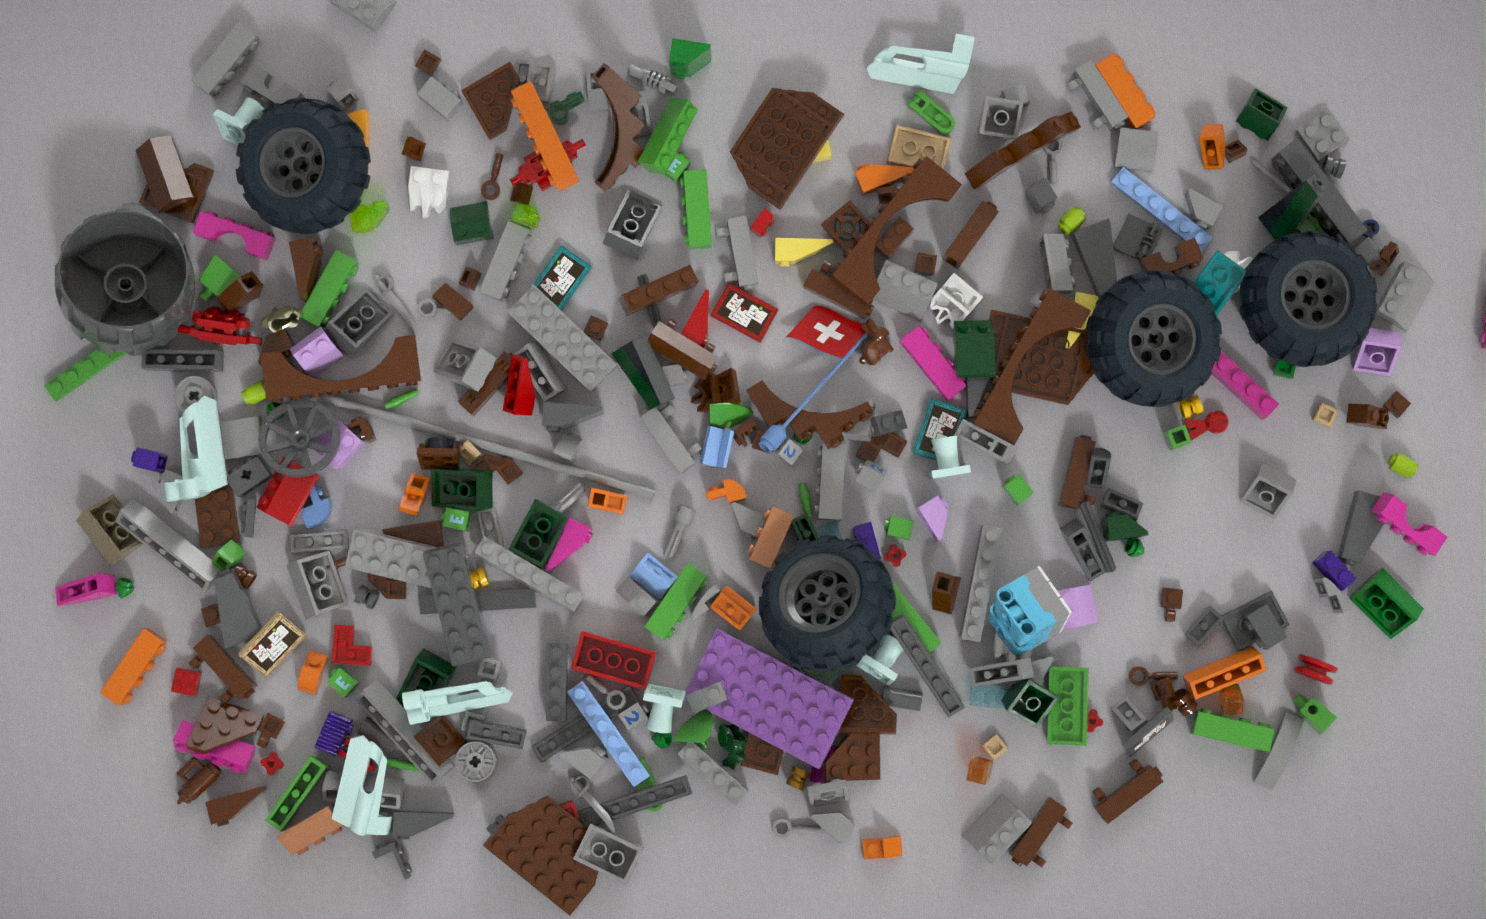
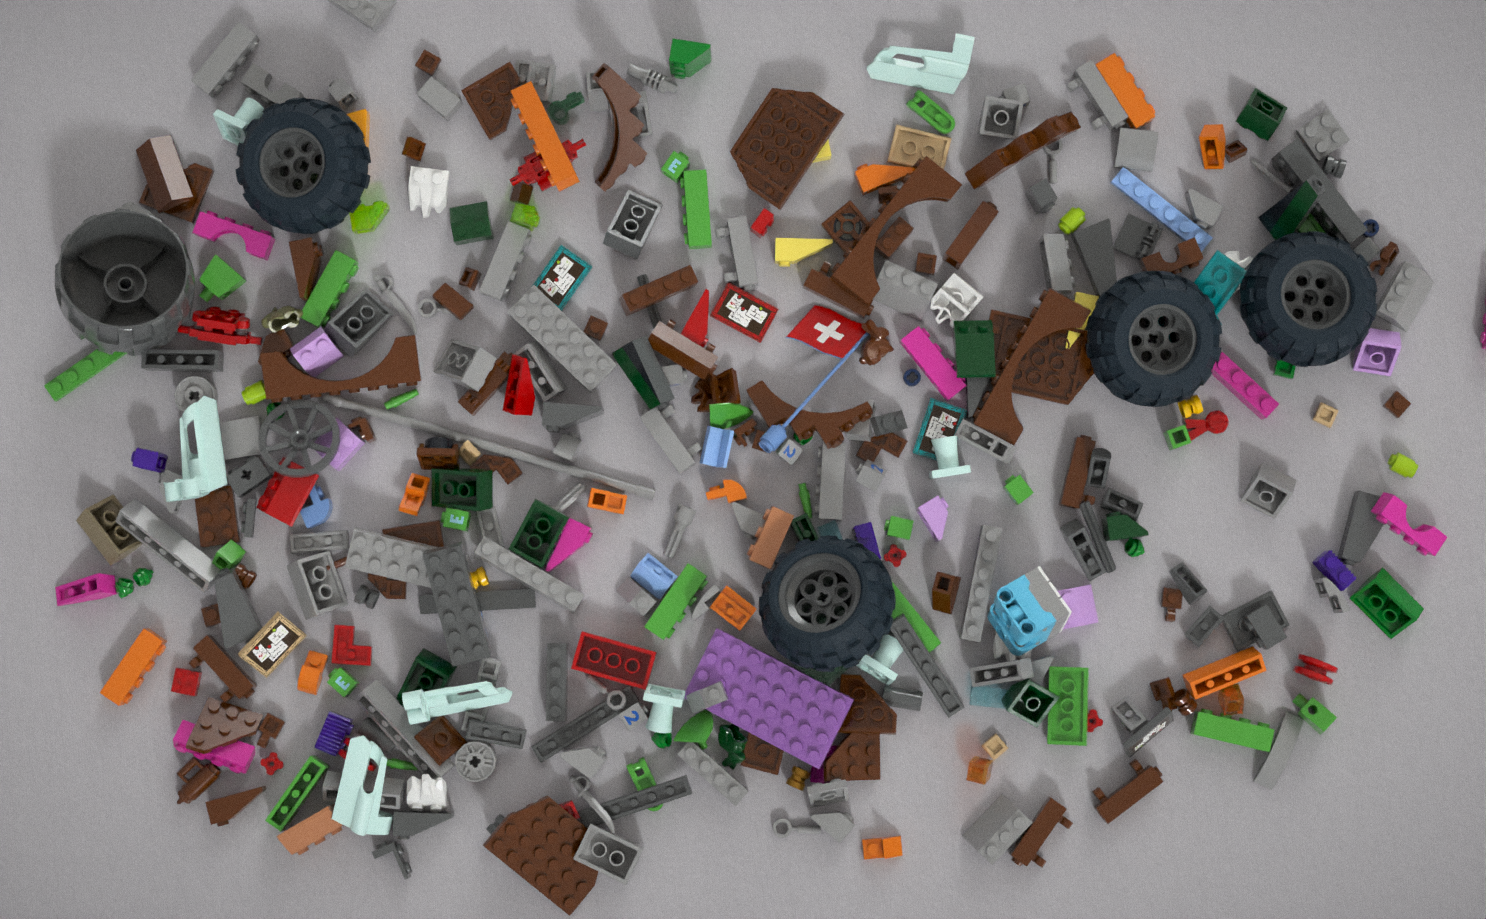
reddish brown slope [217,271,263,313] -> none
reddish brown piece [481,153,504,200] -> none
light blue plate [567,681,650,787] -> none
bright green brick [638,97,698,175] -> none
reddish brown piece [1129,666,1178,686] -> none
reddish brown slope [1346,404,1389,429] -> none
none -> green plate [132,568,154,587]
none -> white plate [407,774,448,813]
none -> dark blue bush [903,369,921,387]
none -> dark grey slope [1169,562,1208,605]

